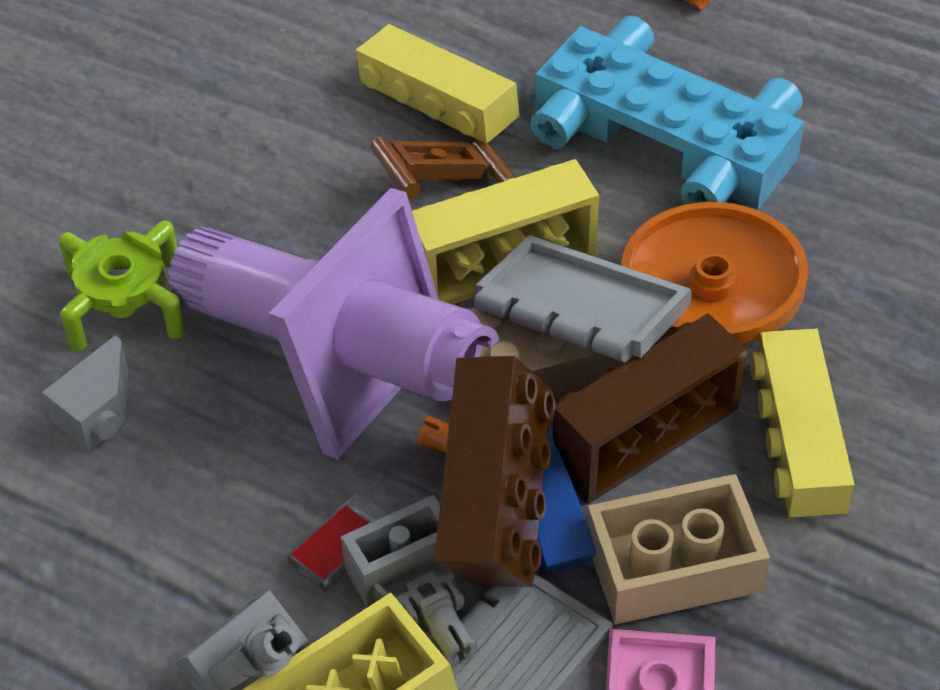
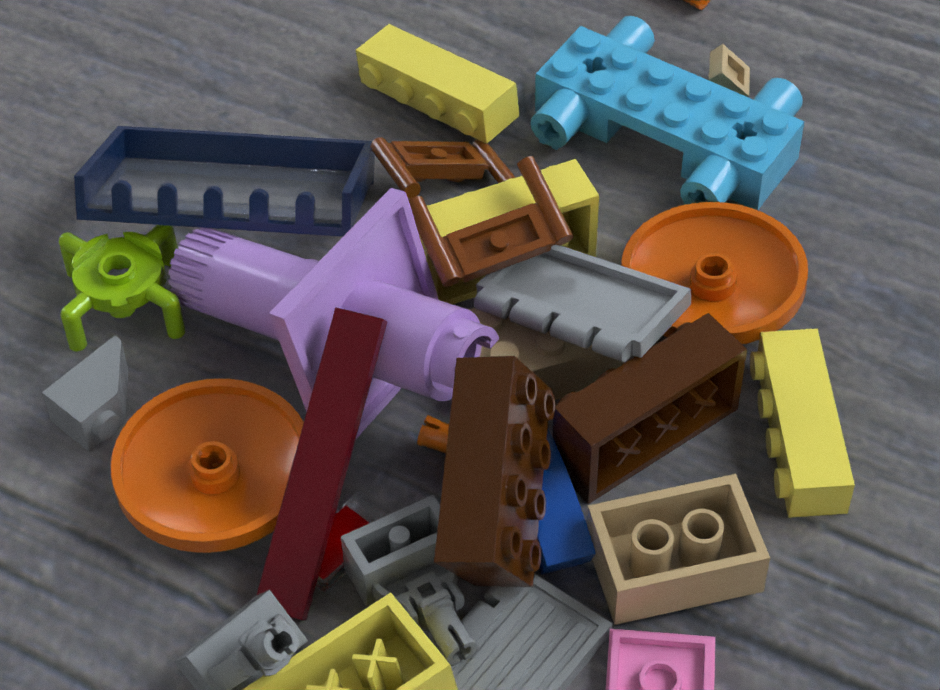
none -> dark blue window [74,126,375,237]
none -> orange dish [111,378,304,553]
none -> dark red tile [256,307,387,620]
none -> dark orange plate [409,156,574,287]
none -> tan plate [708,44,750,97]

